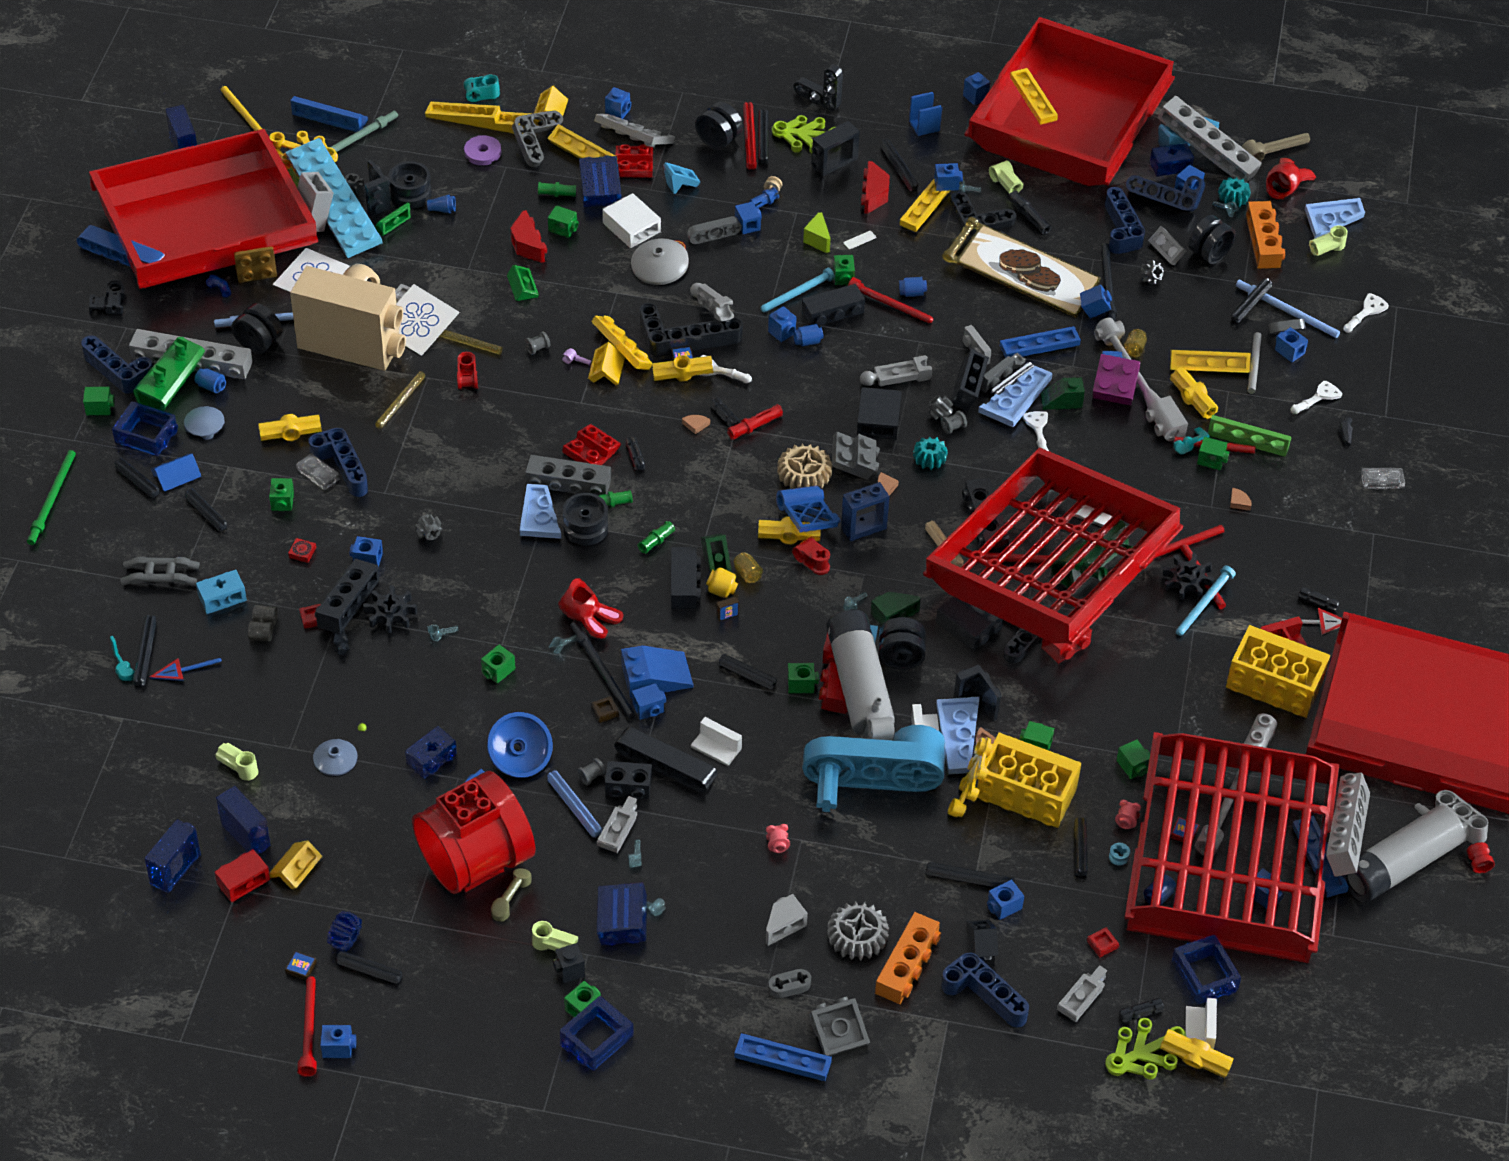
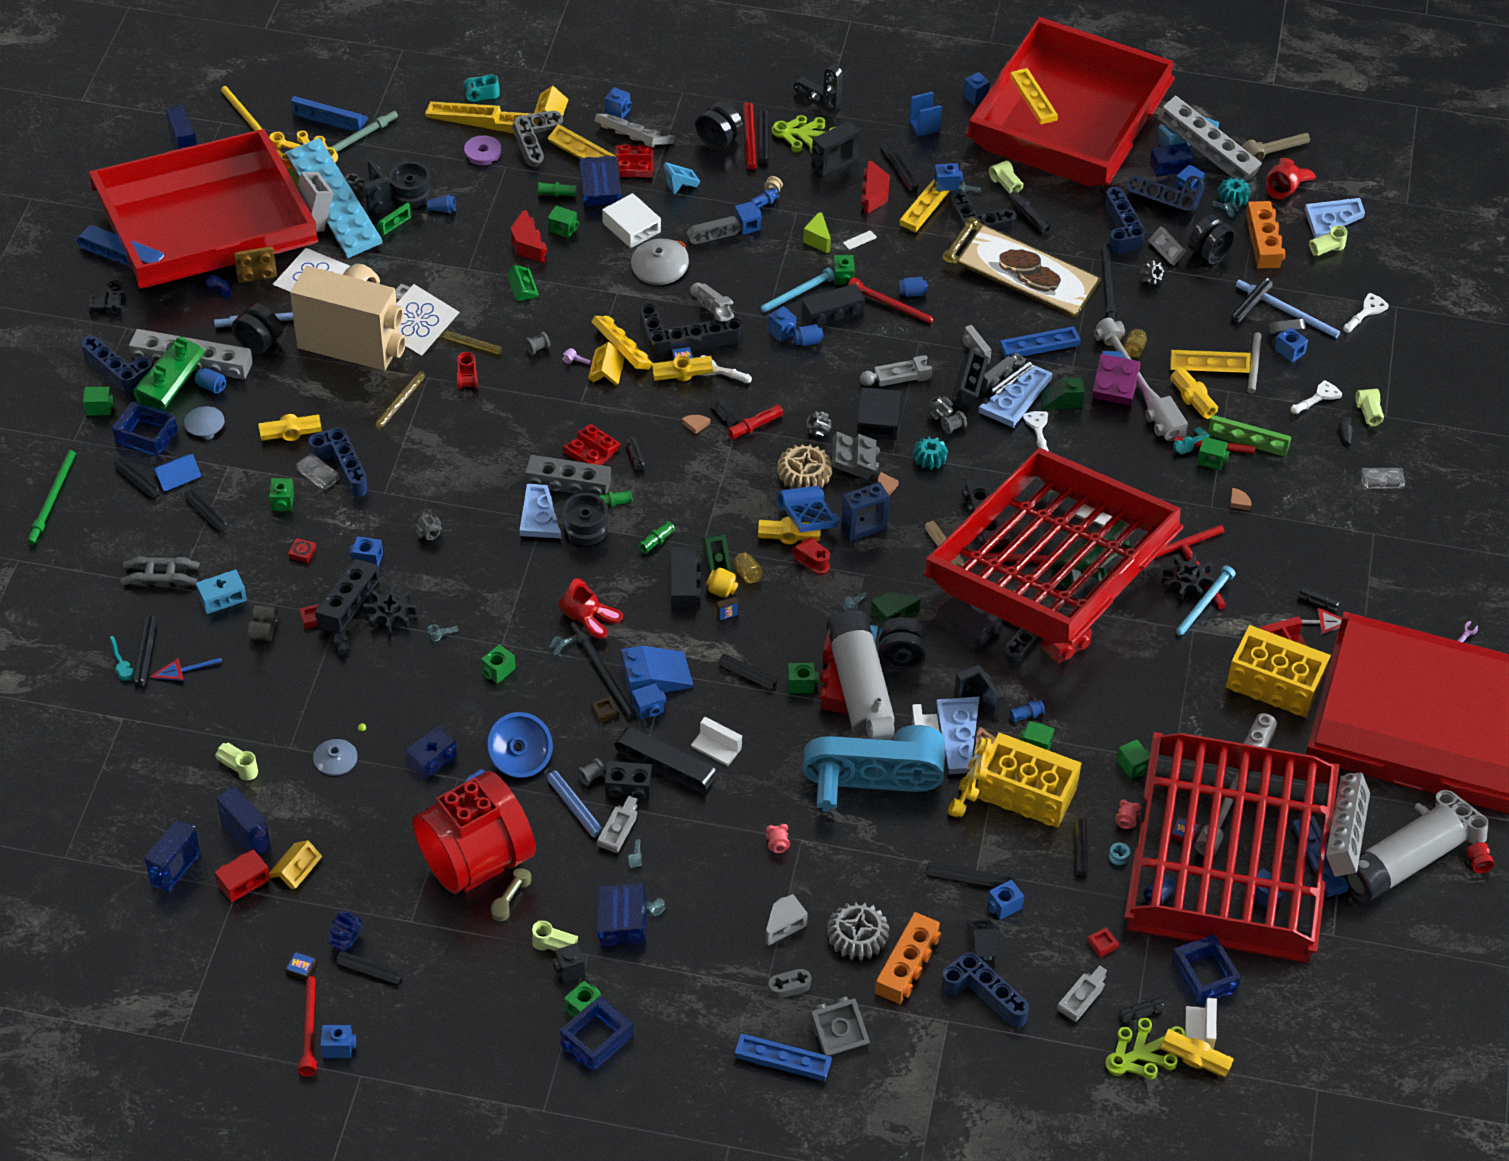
blue brick [1080,284,1112,318] -> none
none -> dark grey gear [807,411,831,437]
none -> blue pin [1010,700,1045,723]
none -> yellowish green piece [1356,389,1384,426]
none -> lavender hand [1458,621,1478,642]

